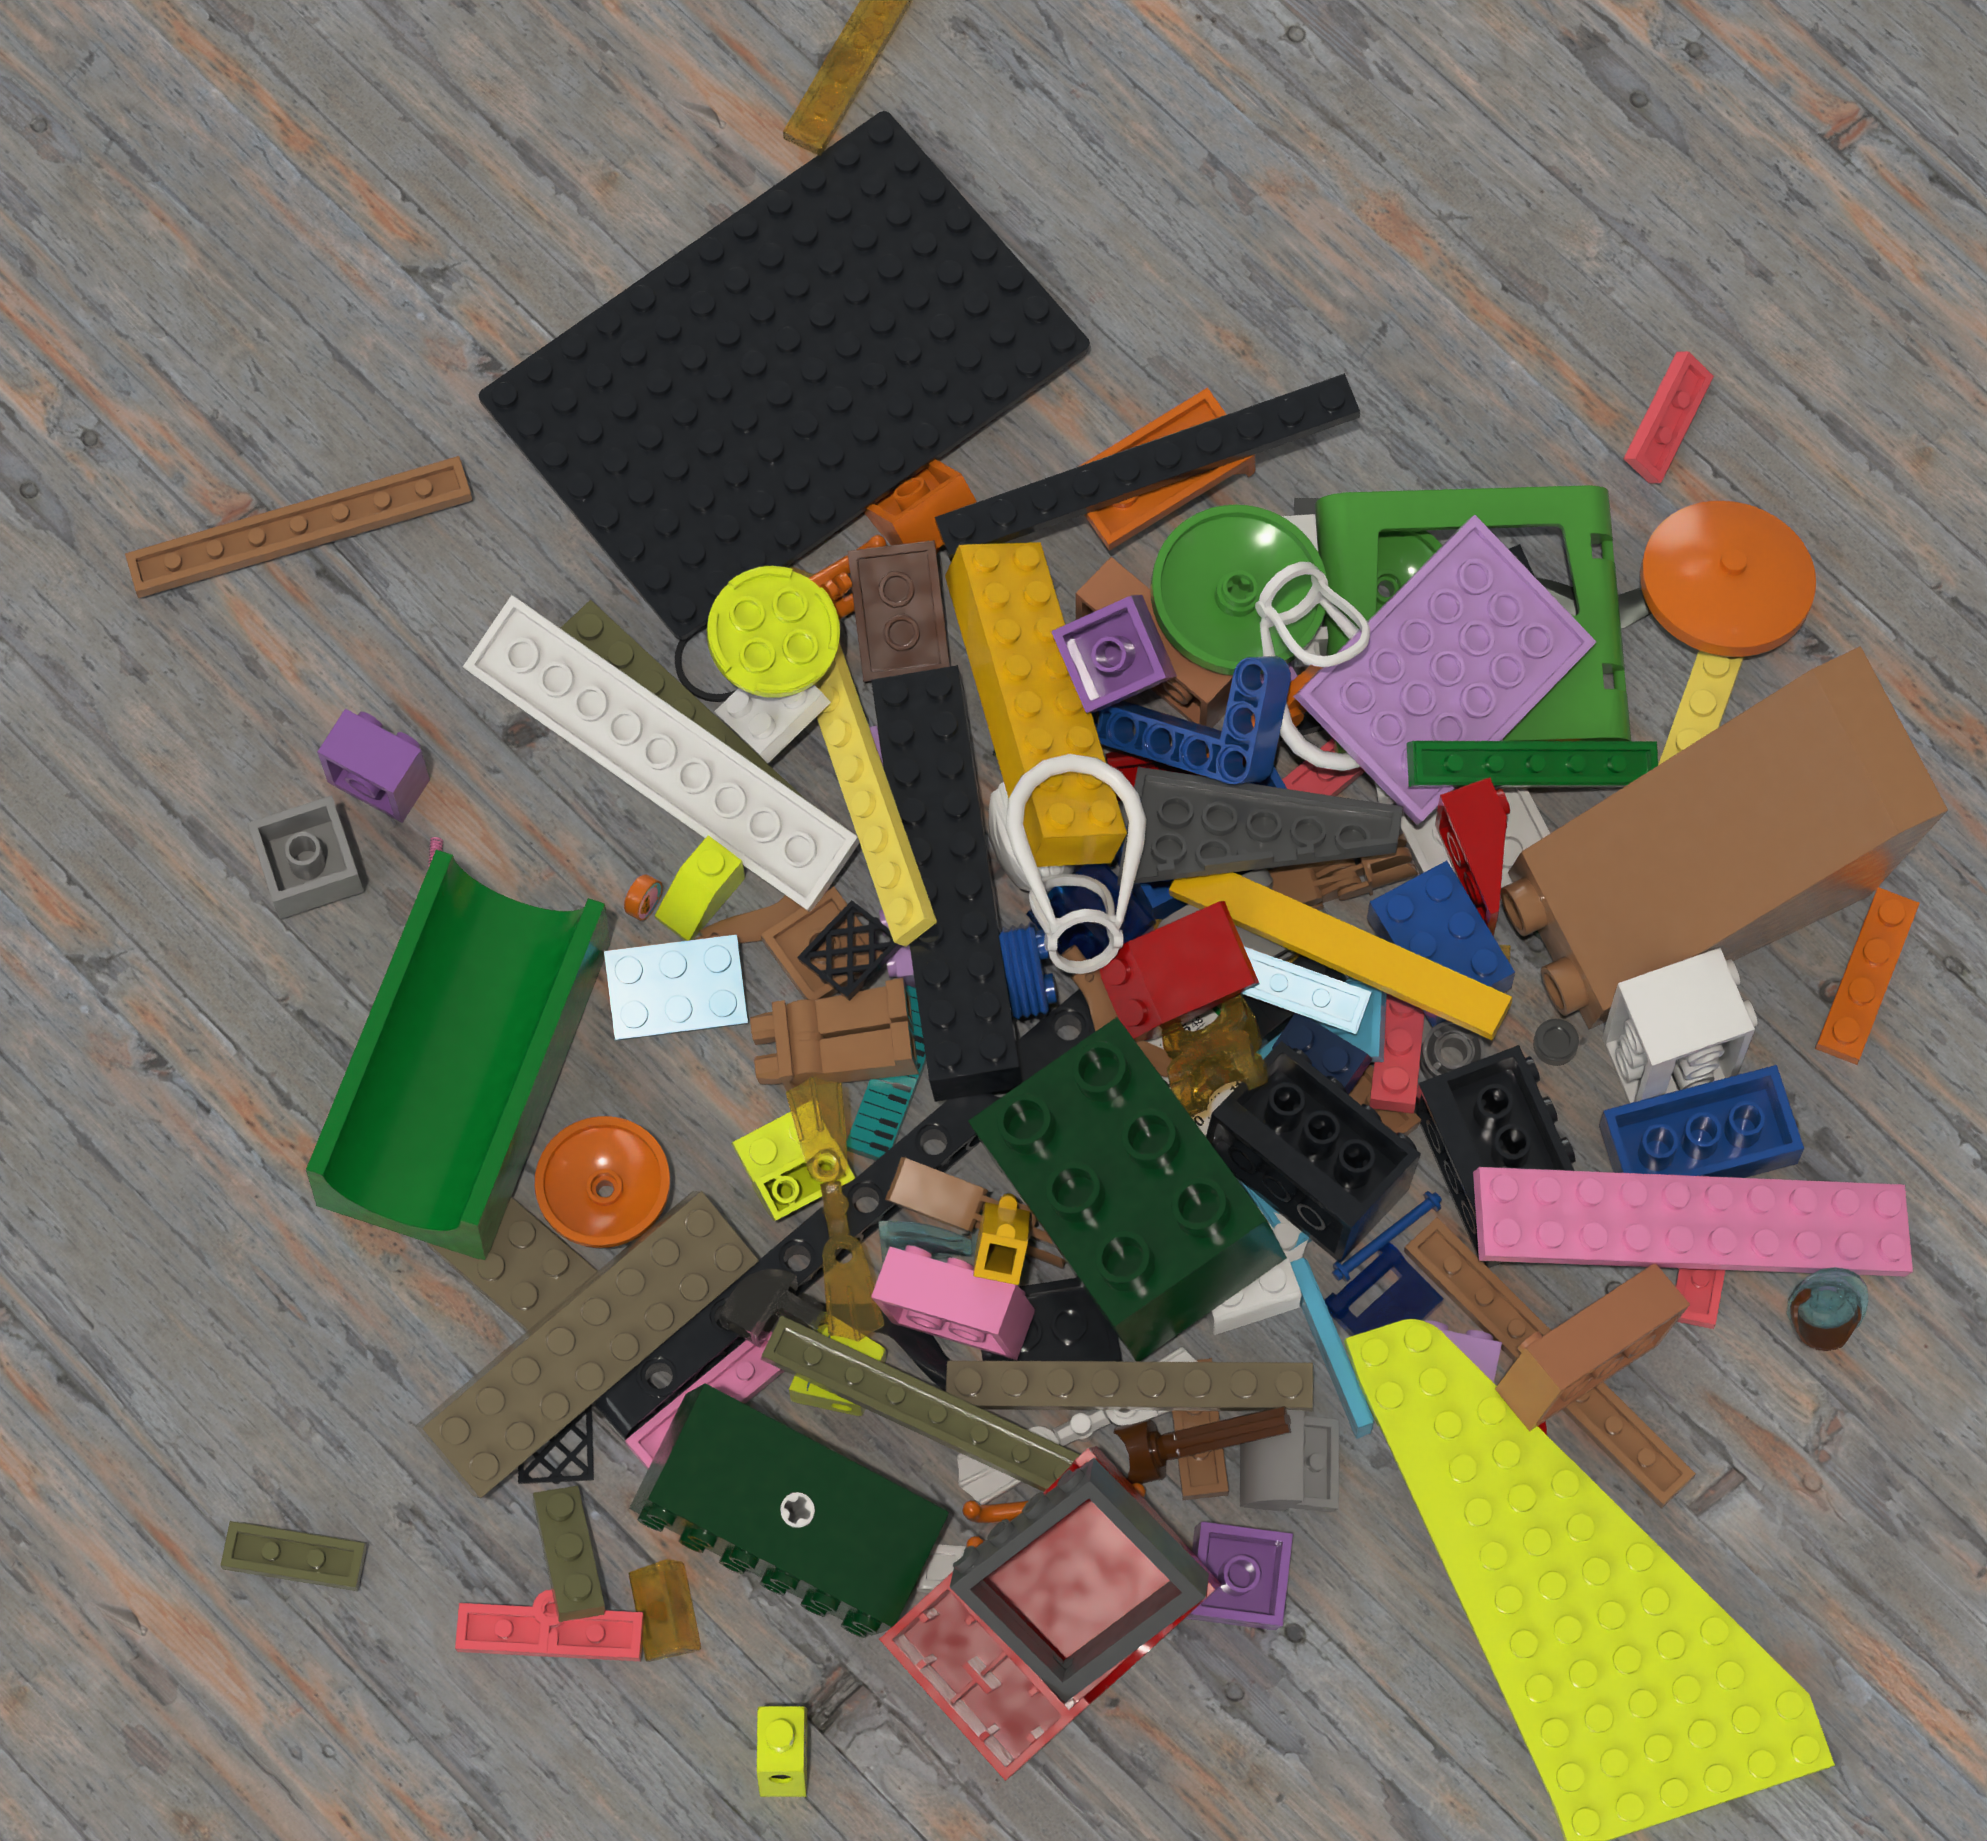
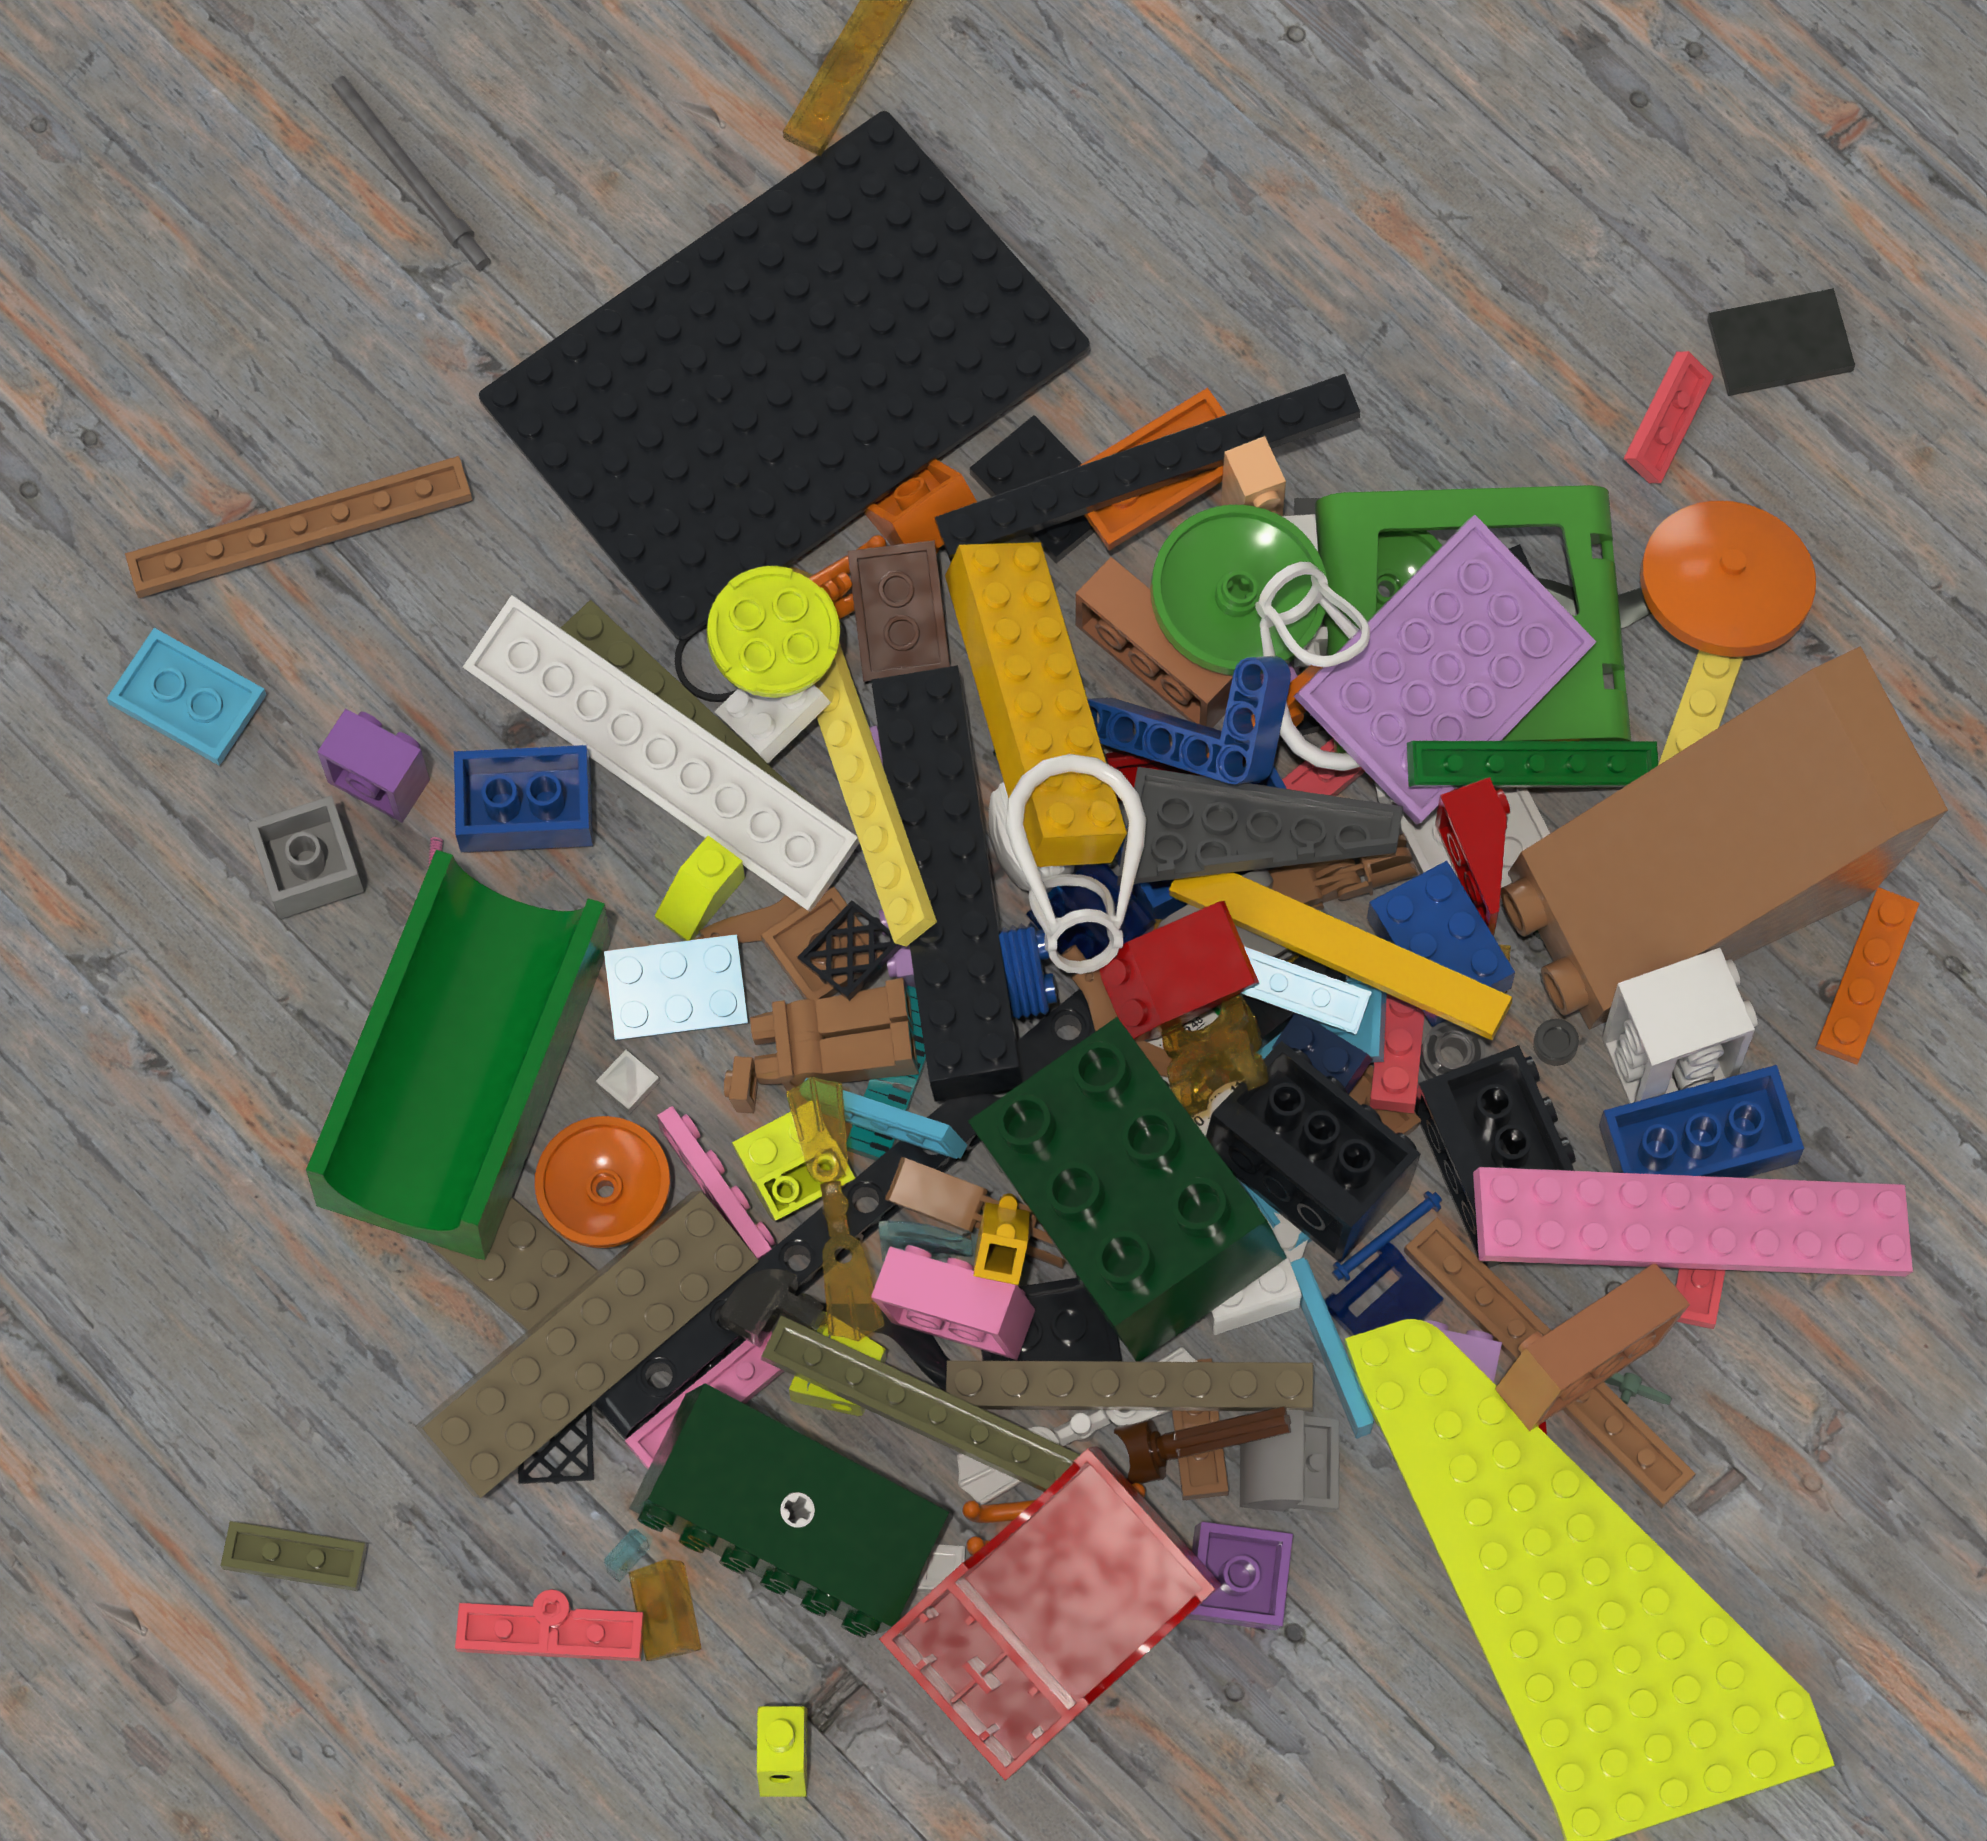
olive plate [533,1485,605,1622] -> none
orange tile [624,874,663,921] -> none
dark grey window [950,1458,1209,1702] -> none
medium lavender brick [1051,595,1177,713] -> none
clear light blue piece [1786,1267,1868,1351] -> none
none -> medium azure plate [107,628,267,766]
none -> flat silver bar [332,76,490,270]
none -> blue brick [454,745,593,853]
none -> white tile [596,1050,660,1114]
none -> clear light blue tile [604,1528,650,1582]
none -> bright pink plate [657,1106,775,1260]
none -> medium nougat plate [724,1056,758,1114]
none -> medium azure tile [799,1078,968,1159]
none -> black plate [970,415,1095,564]
none -> light nougat brick [1221,436,1286,516]
none -> sand green piece [1604,1373,1672,1405]
none -> pearl dark grey tile [1707,288,1855,396]

